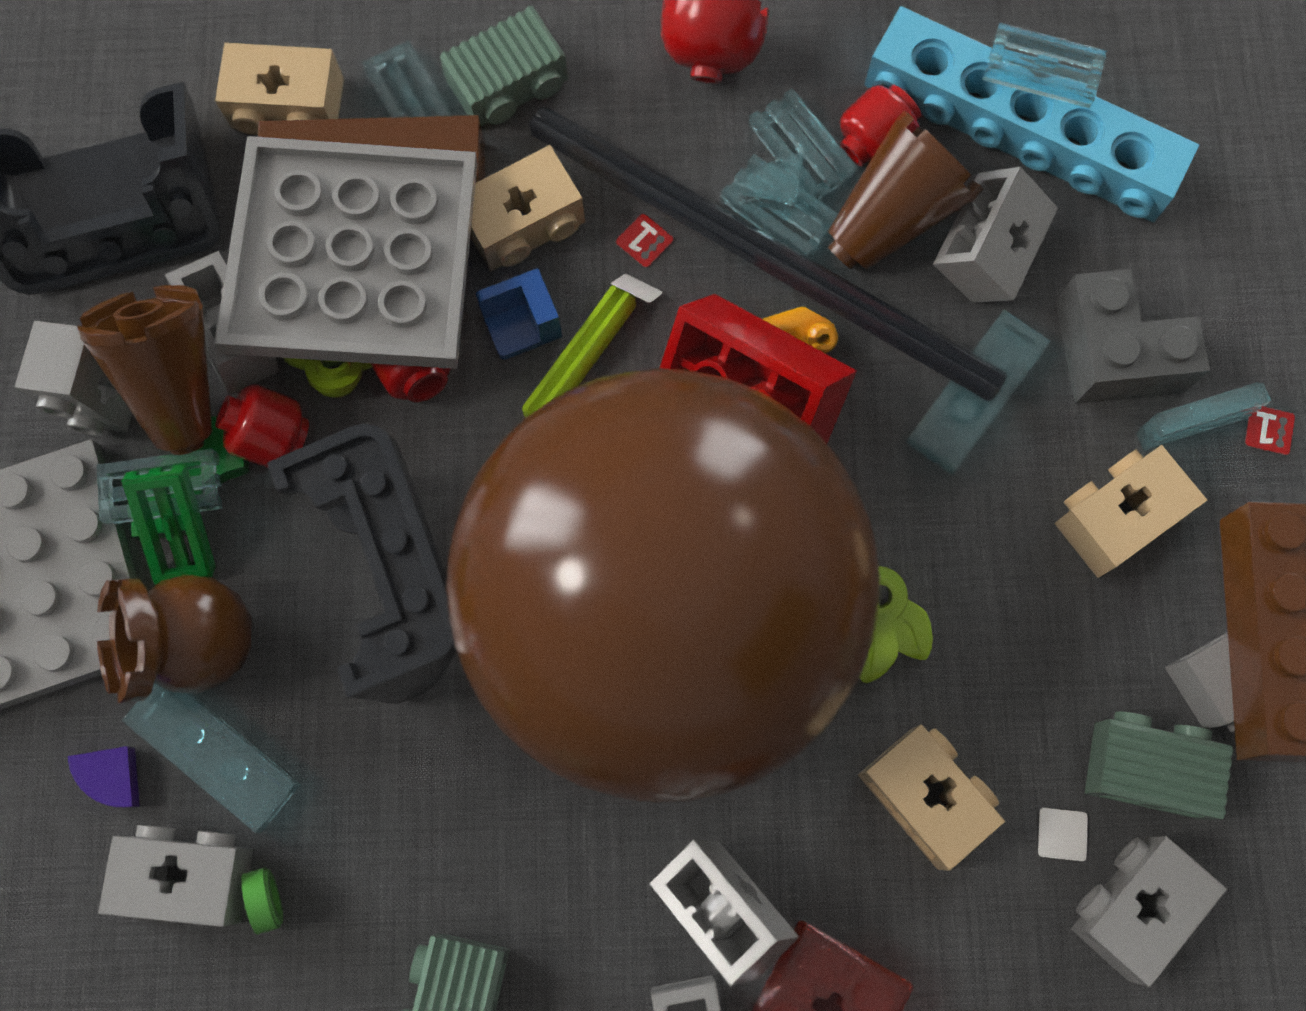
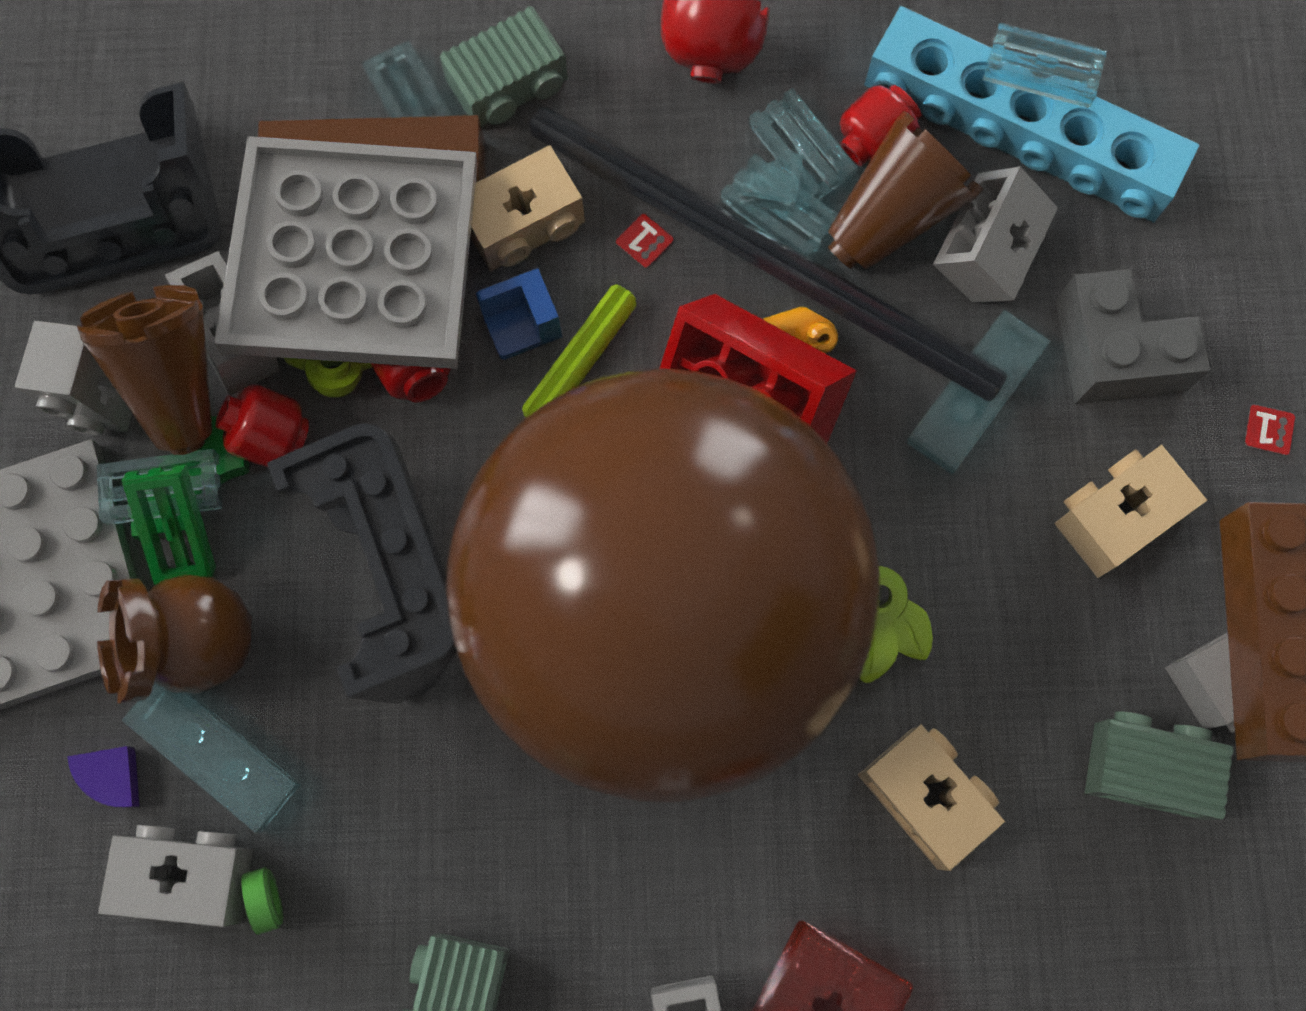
tan brick [215,43,344,135] -> none
white sticker [612,274,663,302] -> none
light grey brick [649,840,799,986] -> none
white sticker [1038,808,1088,861] -> none
light grey brick [1071,836,1227,987] -> none
clear light blue tile [1136,382,1271,451] -> none

